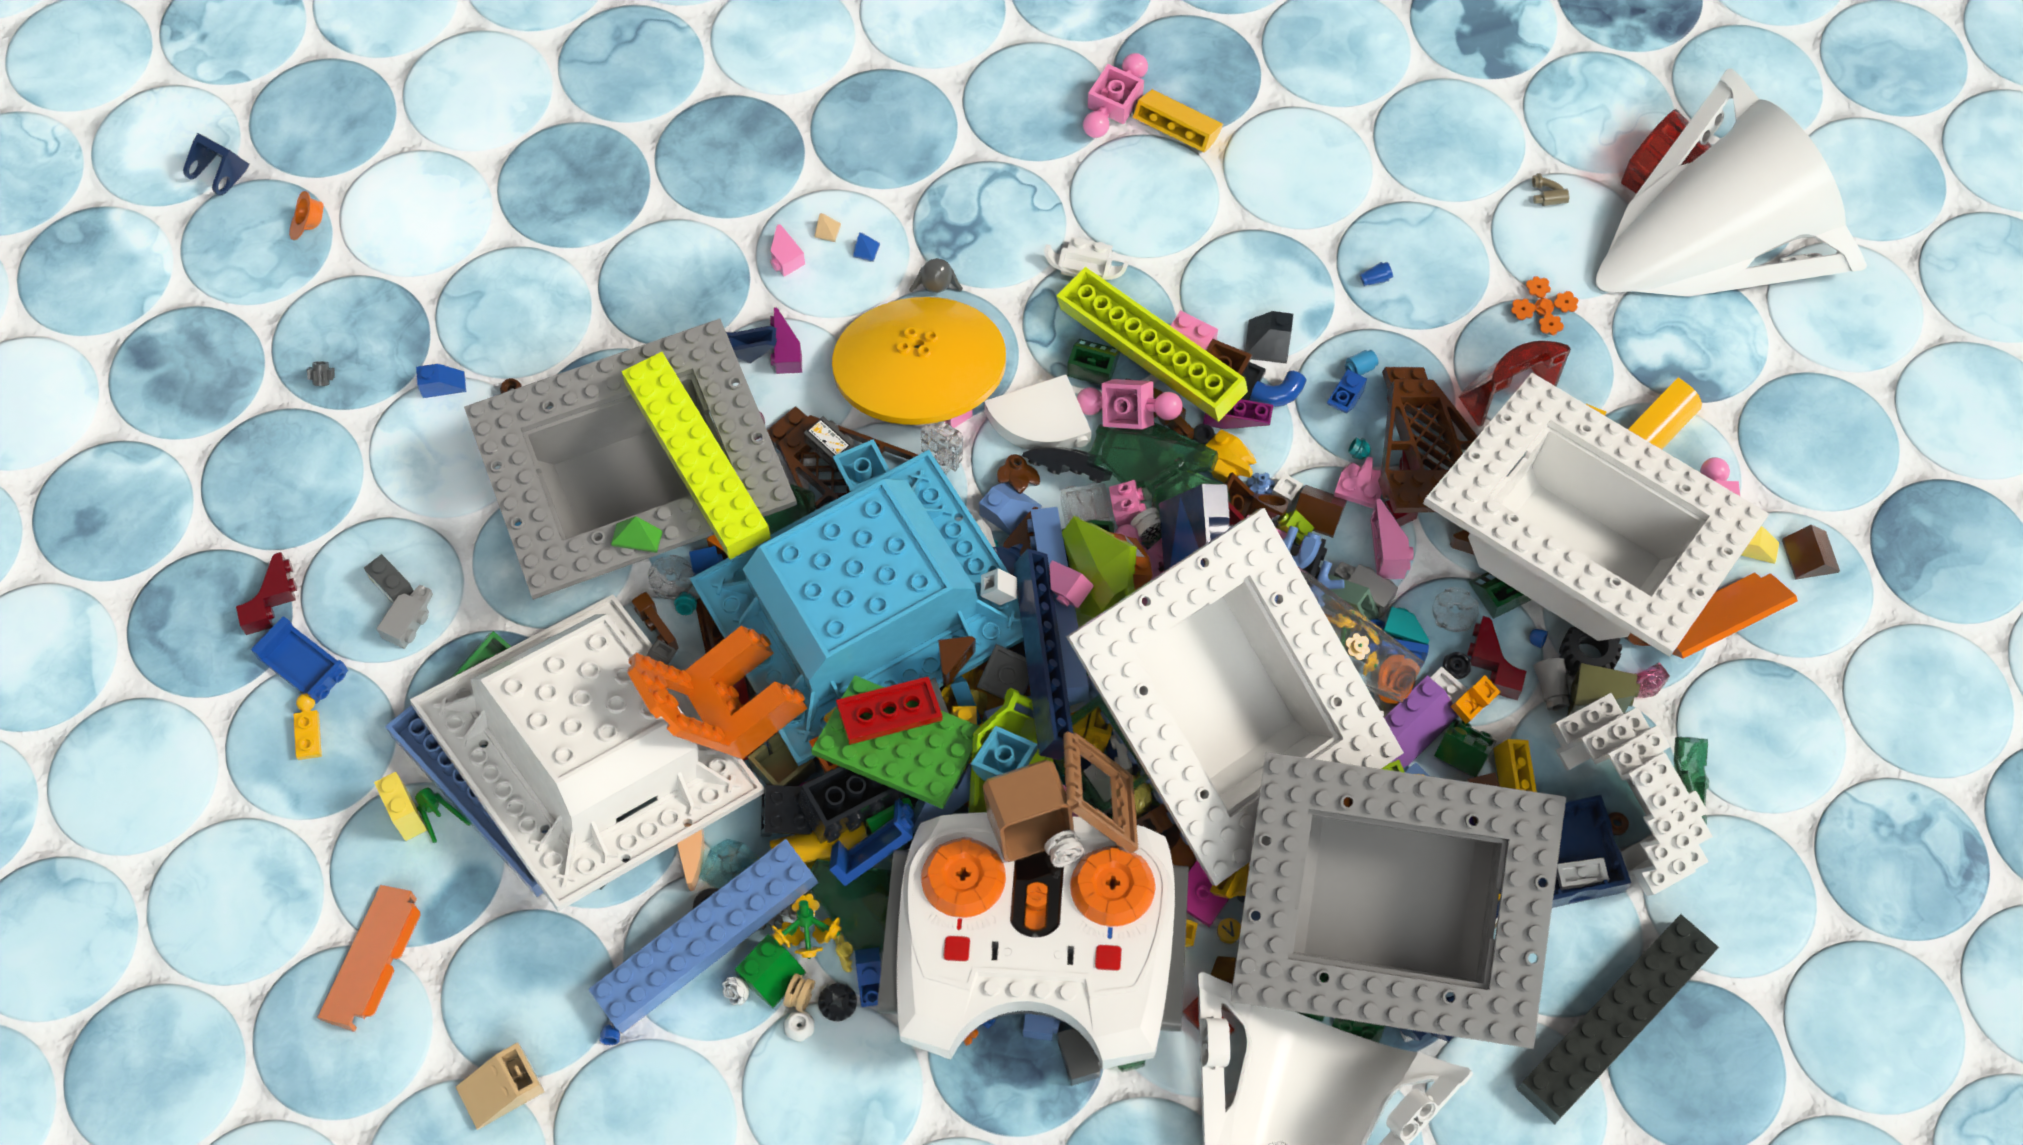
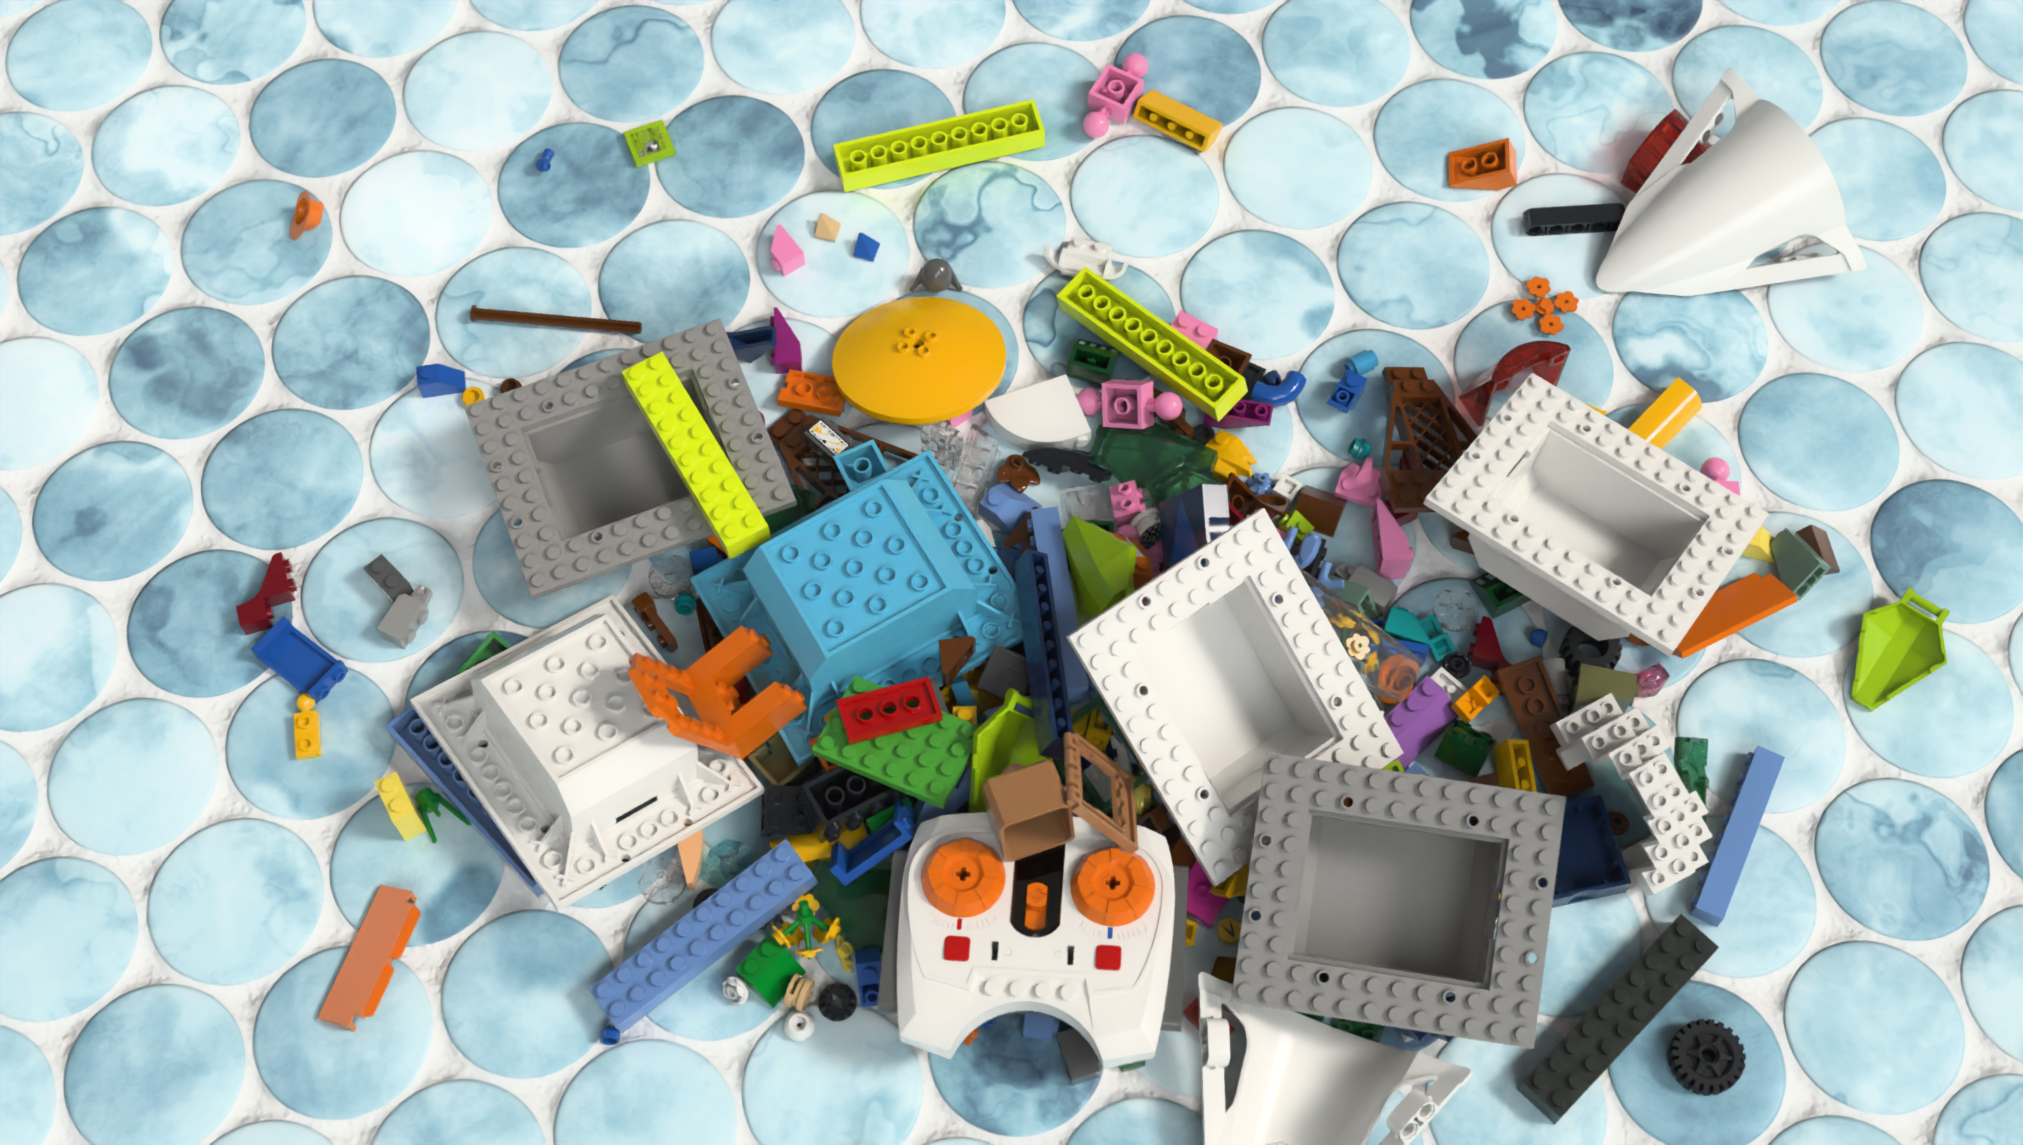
dark blue hose [183,133,250,196] -> none
dark grey gear [307,361,335,386] -> none
tan slope [456,1042,545,1130] -> none
bright green slope [611,516,663,553] -> none
dark grey tile [646,639,677,665] -> none
medium azure brick [971,726,1038,781] -> none
white brick [981,568,1017,605] -> none
white wheel [1044,830,1084,867] -> none
bright pink slope [1050,560,1094,608] -> none
black slope [1245,311,1294,364] -> none
blue cone [1360,261,1393,286] -> none
dark tan plant [1532,173,1569,206] -> none
white plate [1556,858,1609,890] -> none
none -> yellow tile [462,387,485,406]
none -> reddish brown axle [470,305,642,334]
none -> blue arm [536,148,555,172]
none -> lime tile [623,120,676,168]
none -> clear plate [637,856,686,906]
none -> orange piece [777,369,846,417]
none -> neon yellow brick [833,99,1045,192]
none -> clear slope [950,423,1001,521]
none -> dark blue hinge [1262,370,1281,386]
none -> teal slope [1419,614,1457,662]
none -> orange slope [1448,138,1517,190]
none -> reddish brown plate [1495,655,1594,797]
none -> black beam [1522,203,1625,236]
none -> black wheel [1667,1019,1746,1096]
none -> medium blue brick [1689,746,1785,927]
none -> sand green slope [1770,528,1831,601]
none -> lime windscreen [1851,587,1950,712]

